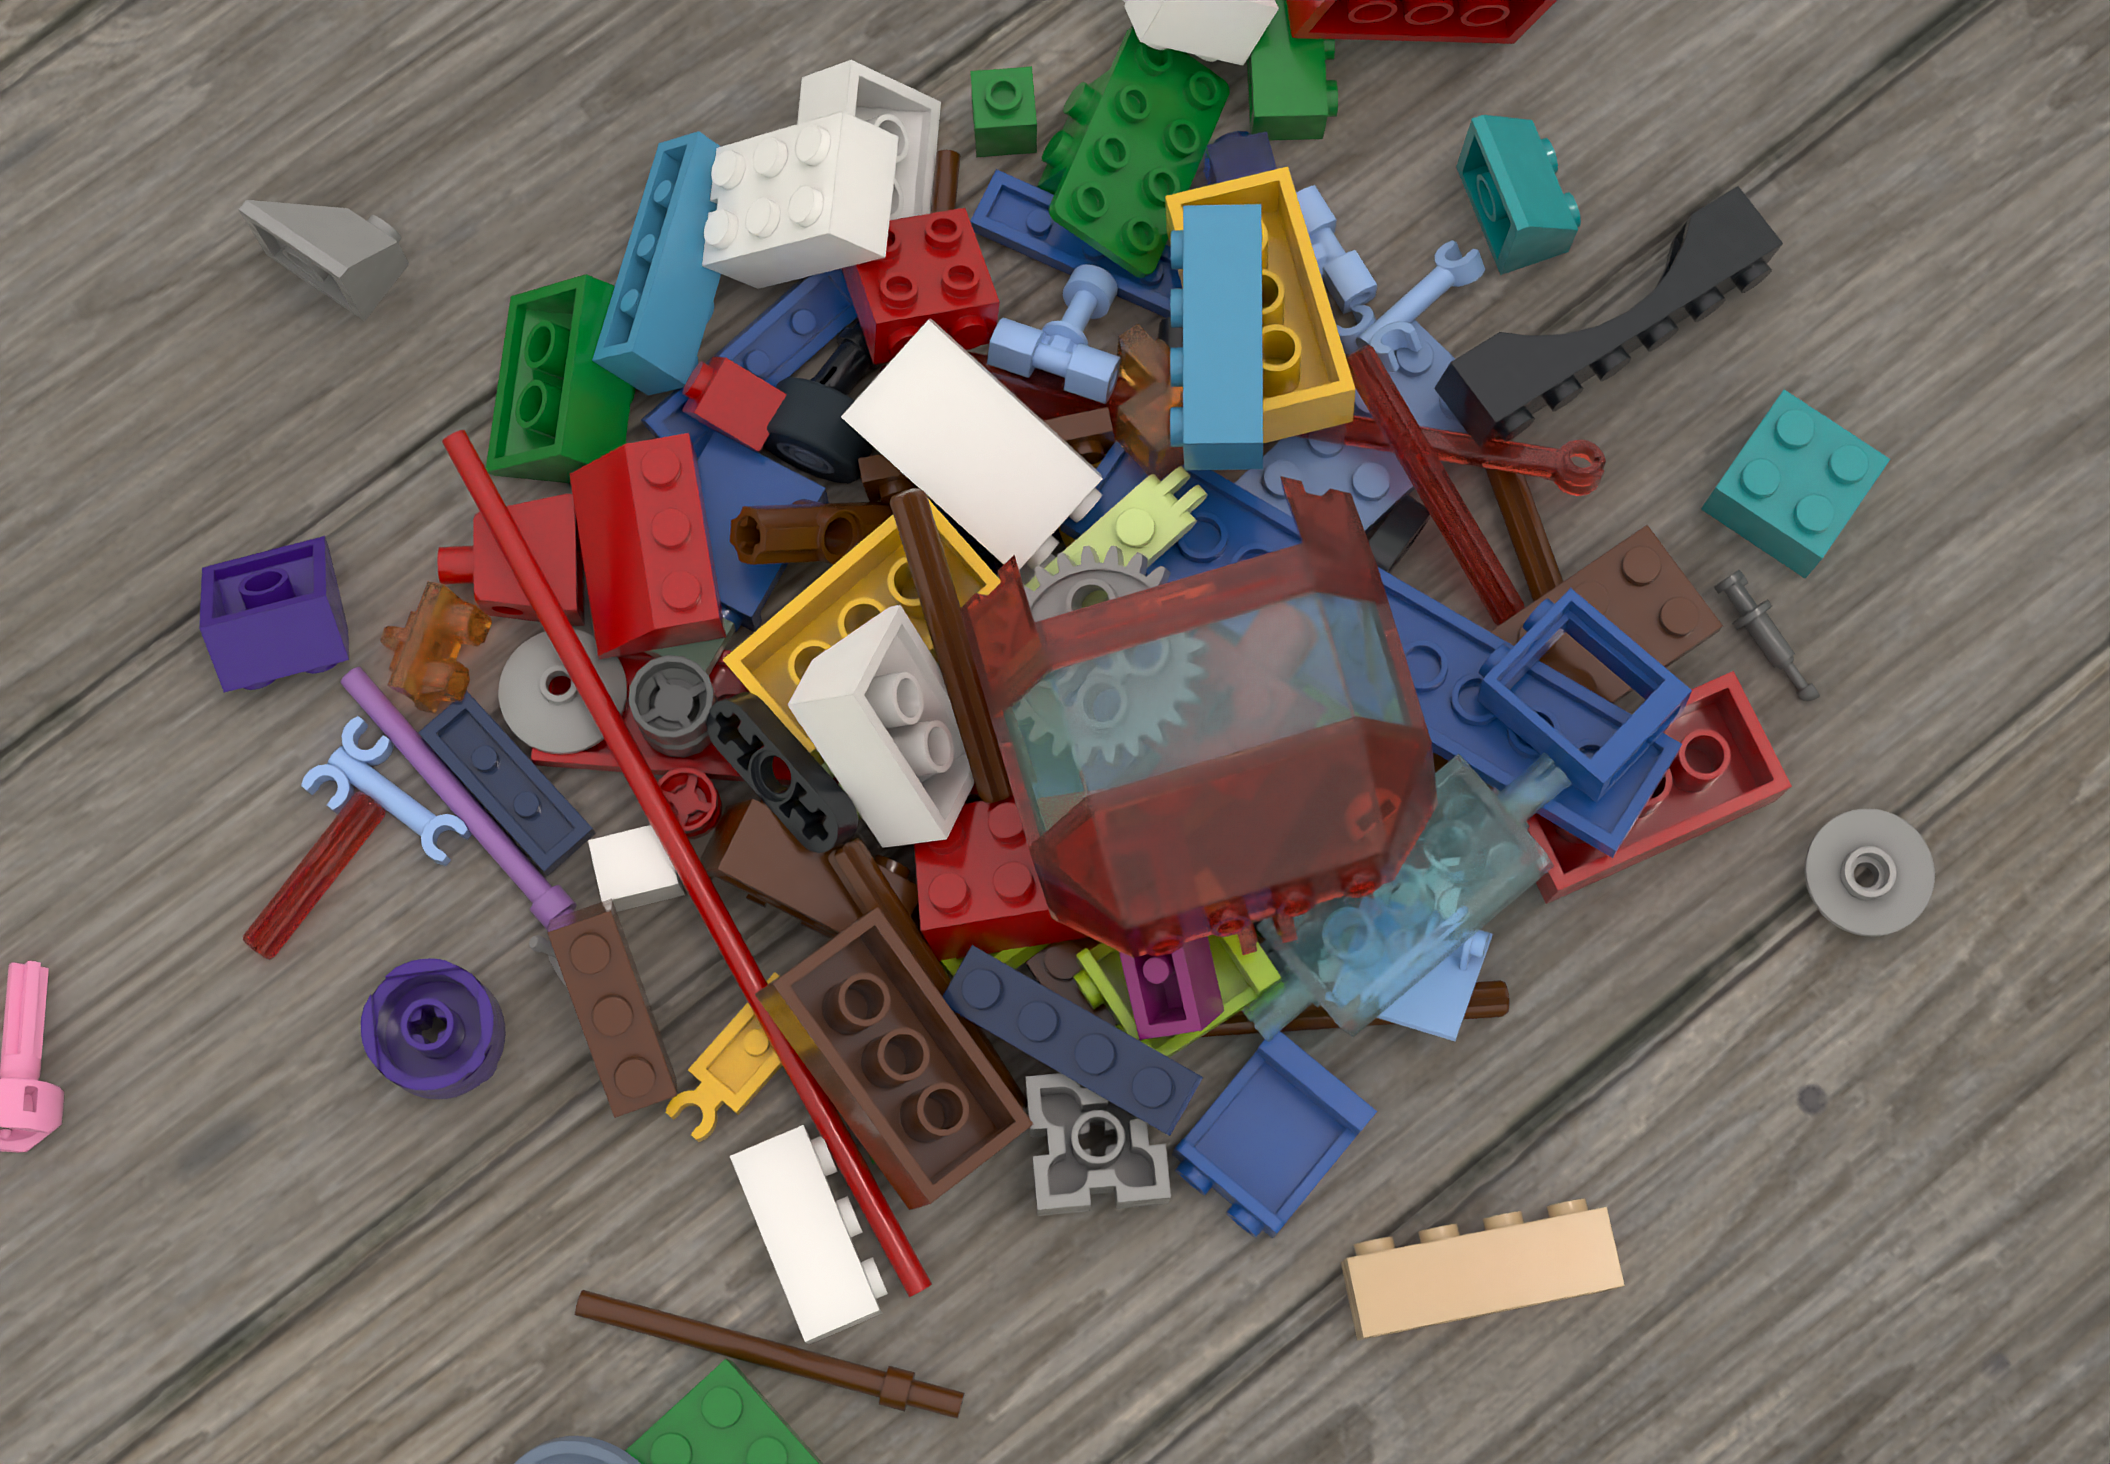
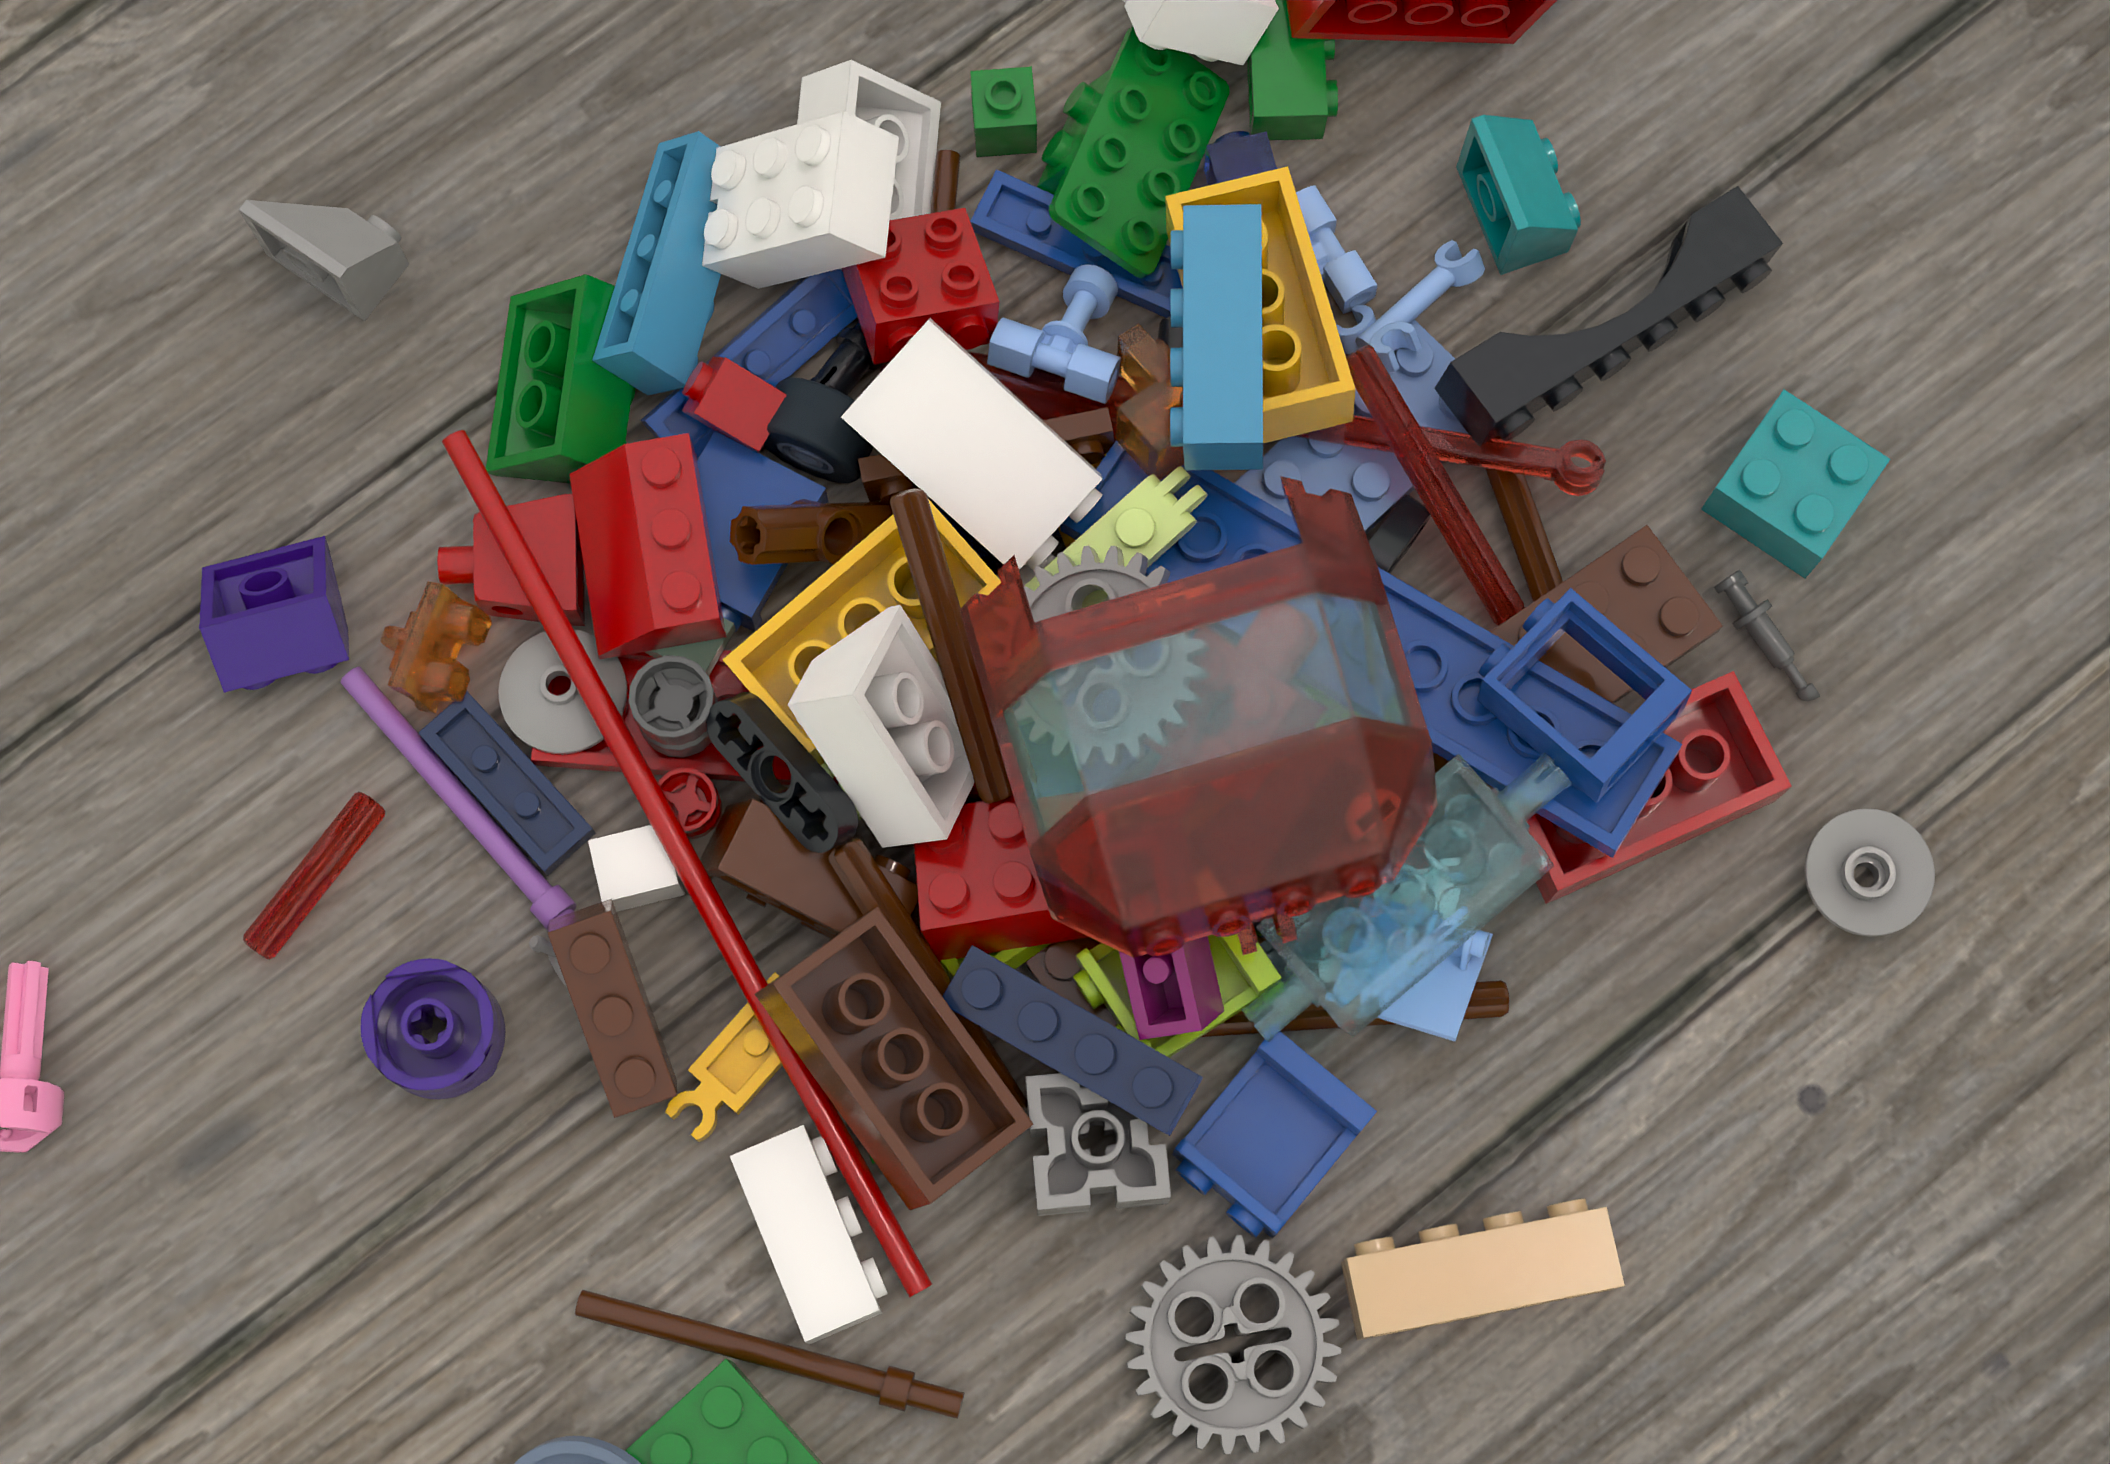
light blue bar [301,716,472,866] -> none
none -> light grey gear [1125,1235,1342,1455]

